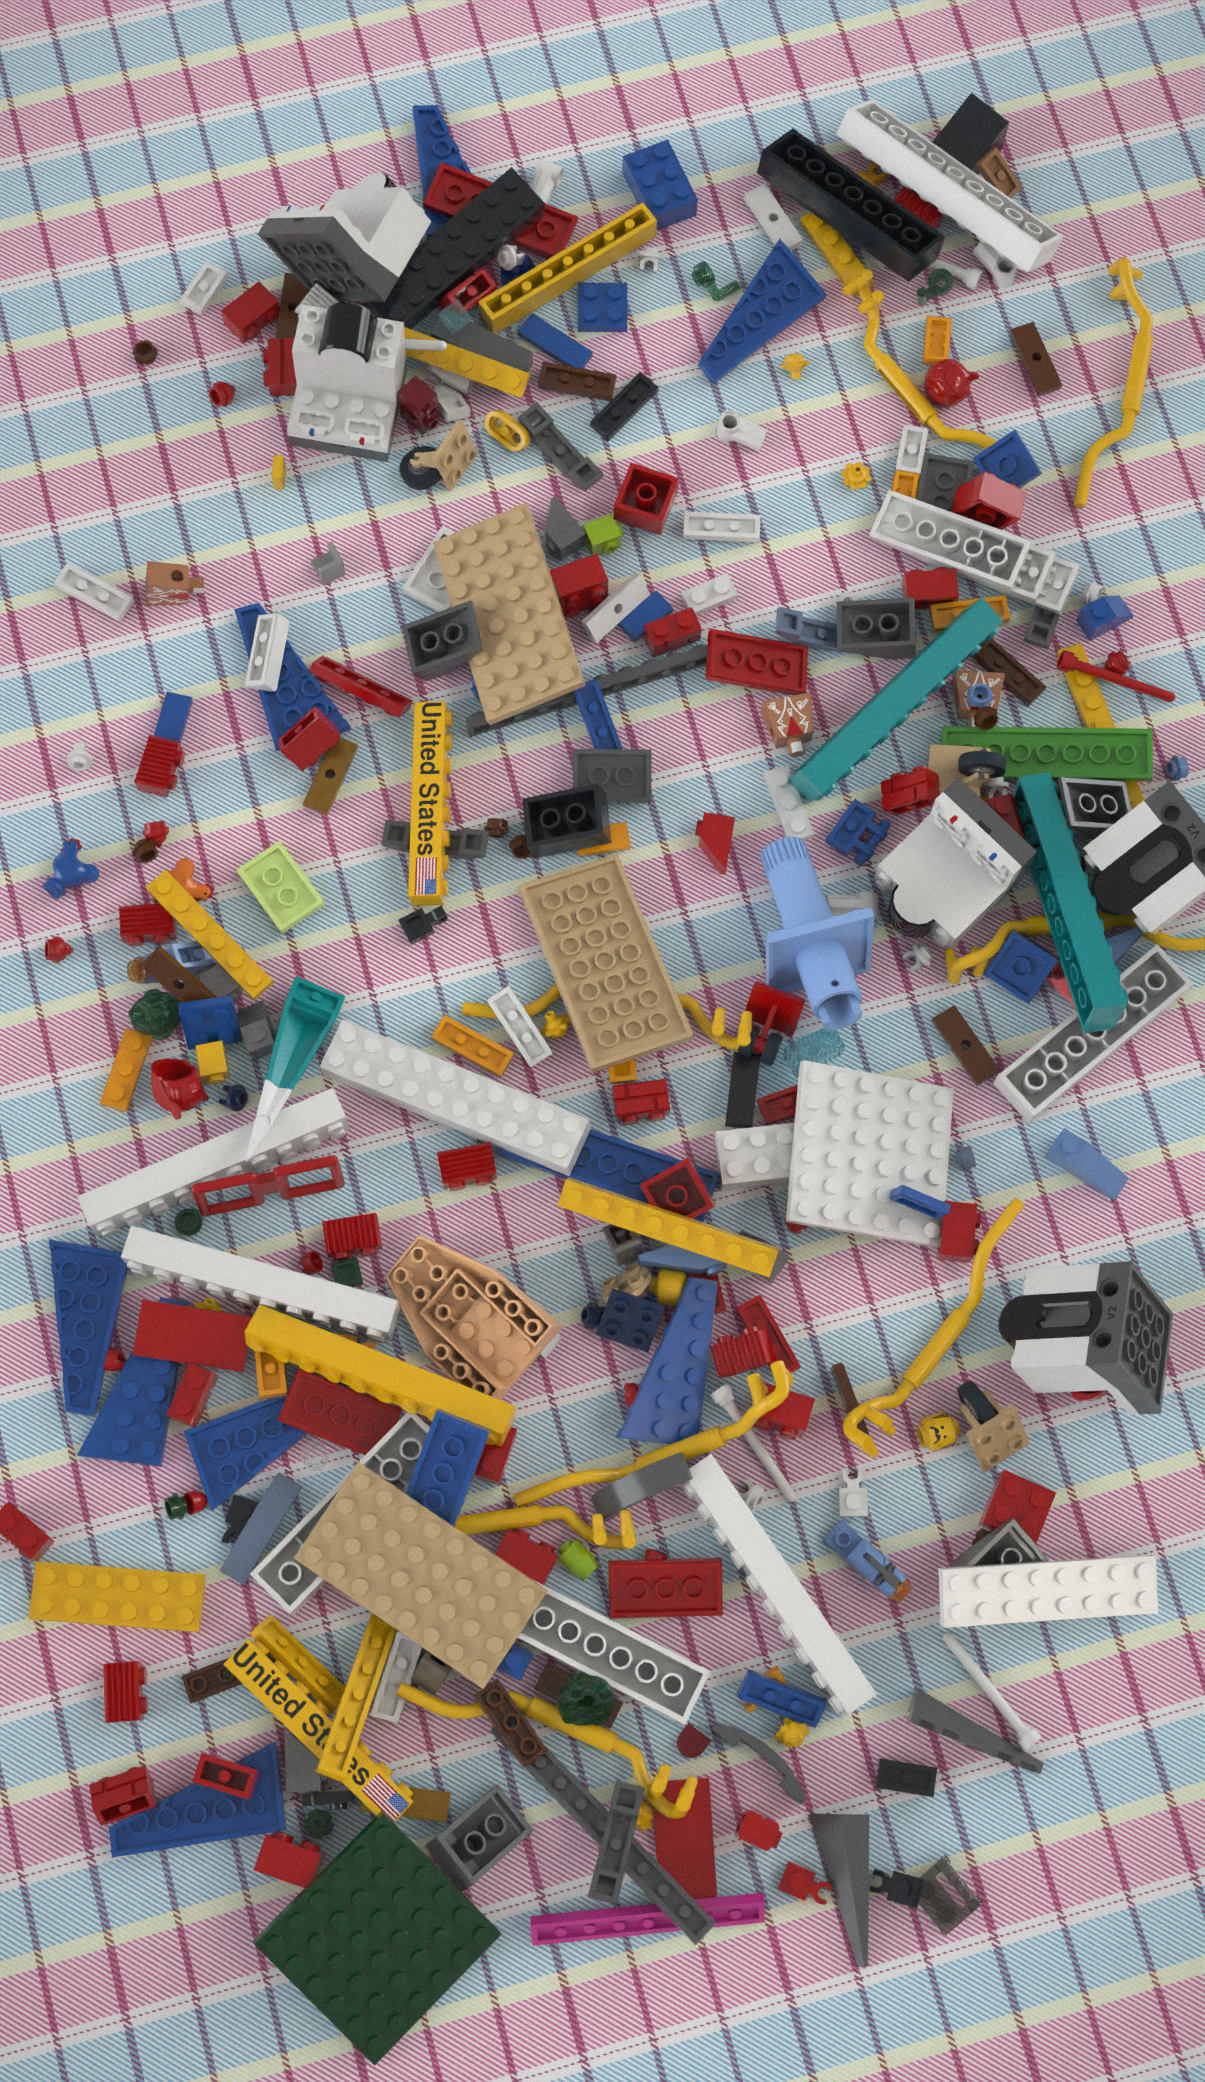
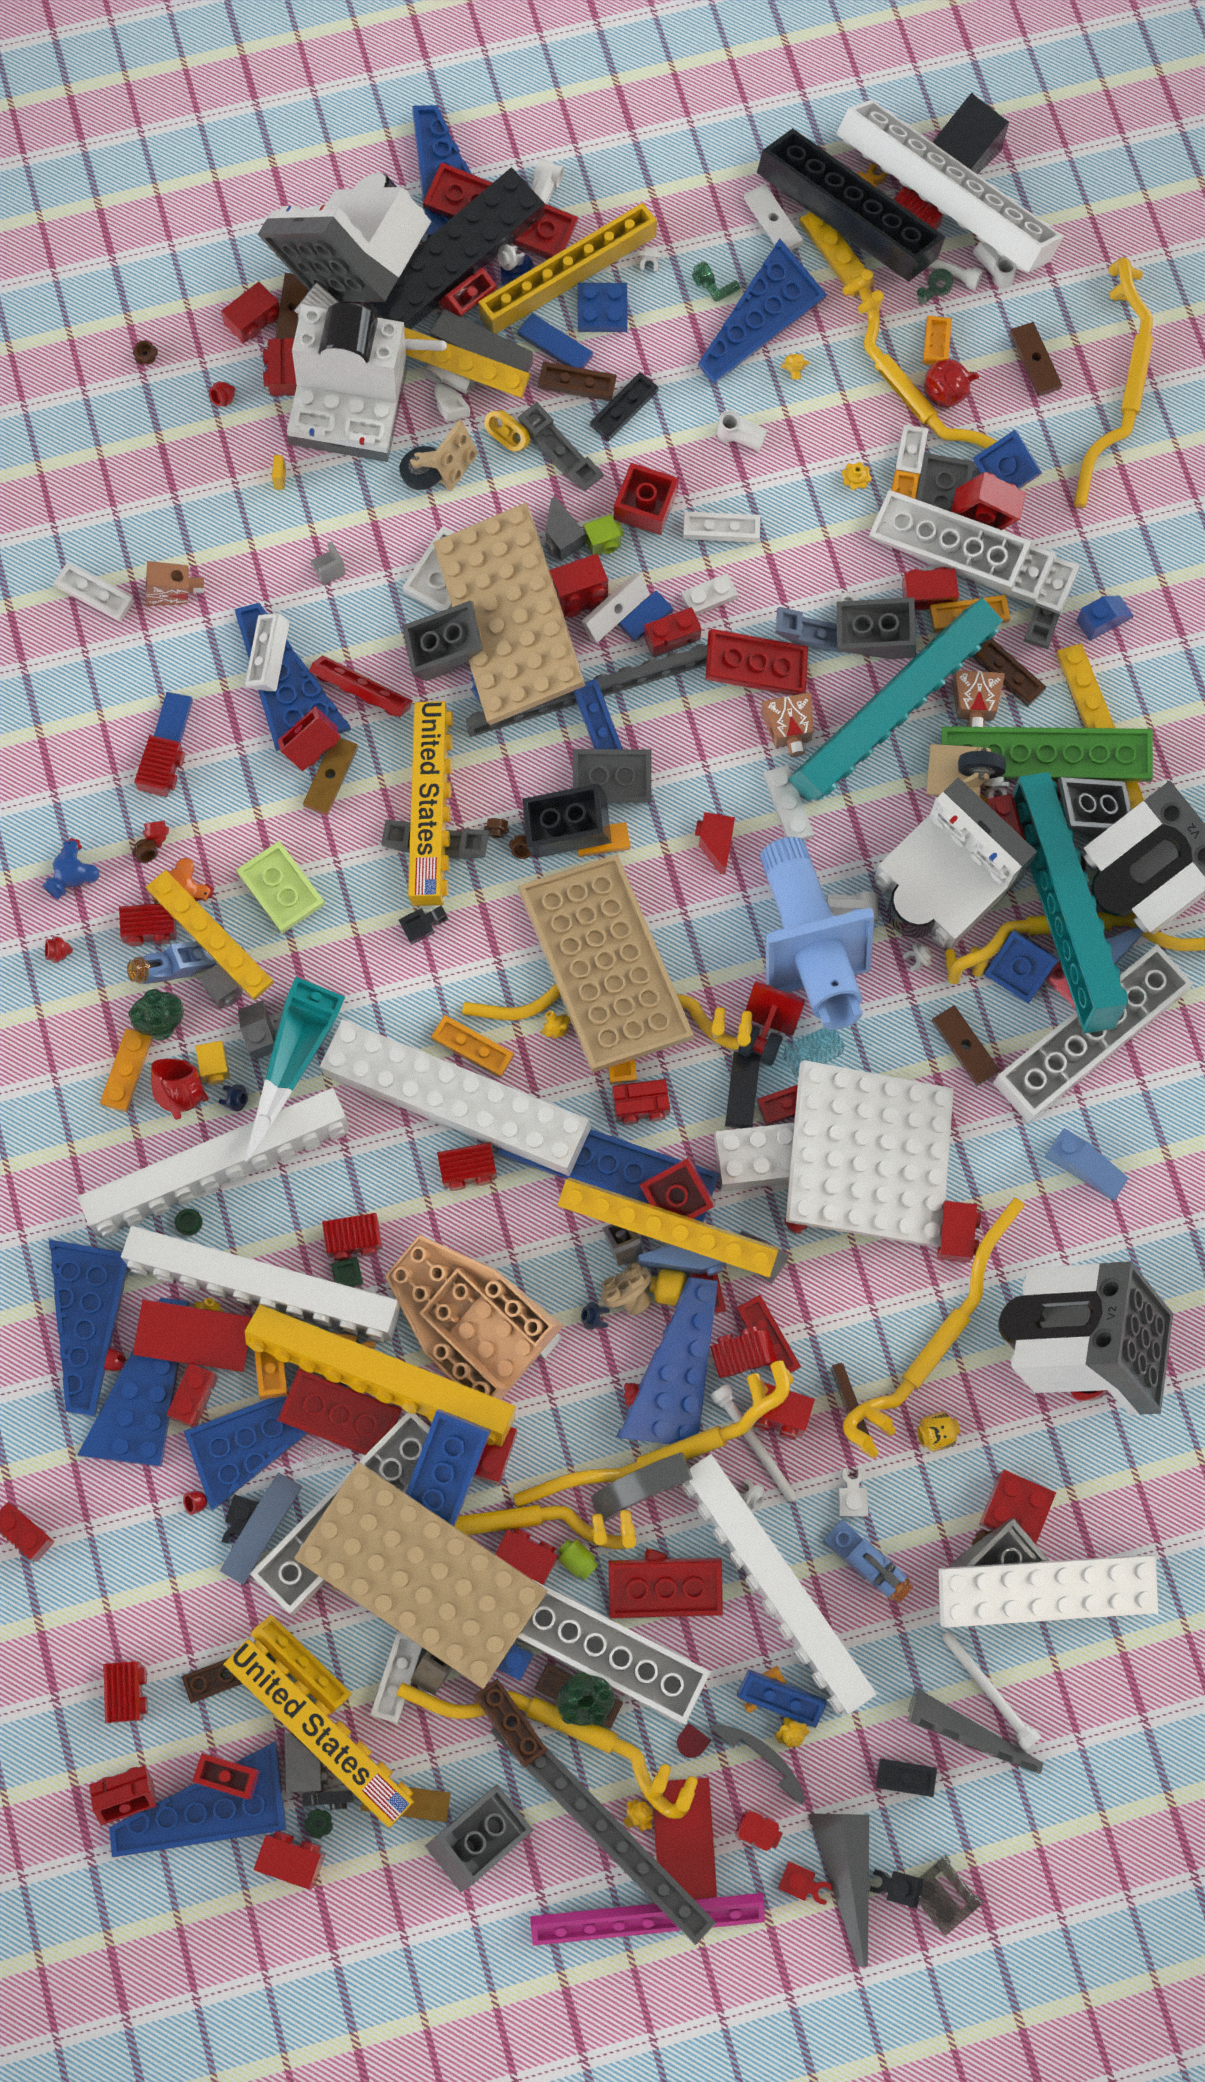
yellow plate [28,1561,206,1633] -> none
white plate [66,742,93,771] -> none
reddish brown tile [140,946,217,1003] -> none
dark green plate [164,1492,188,1520] -> none
blue plate [178,995,242,1050] -> none
white plate [180,261,228,315] -> none
red bar [191,1155,345,1216] -> none
dark green plate [253,1810,502,2066] -> none
red hinge [299,1251,323,1275] -> none
yellow plate [316,1613,396,1782] -> none
dark red brick [398,375,440,435] -> none
clear light blue plate [437,299,473,336] -> none
white plate [487,985,553,1068] -> none
dark grey slope [588,1780,645,1905] -> none
dark blue hinge [596,1288,665,1353] -> none
blue brick [622,139,698,230] -> none
blue plate [825,799,891,866] -> none
red brick [880,766,940,816] -> none
blue tile [889,1185,951,1219] -> none
sand blue plate [955,1145,976,1171] -> none
tan plate [957,1381,1030,1473] -> none
medium blue plate [967,683,993,708] -> none
reddish brown plate [973,706,998,730] -> none
medium nougat plate [975,147,1022,198] -> none
red piece [1056,650,1176,702] -> none
white plate [1082,581,1103,605] -> none
red plate [1103,650,1131,675] -> none
medium blue plate [1166,755,1189,781] -> none

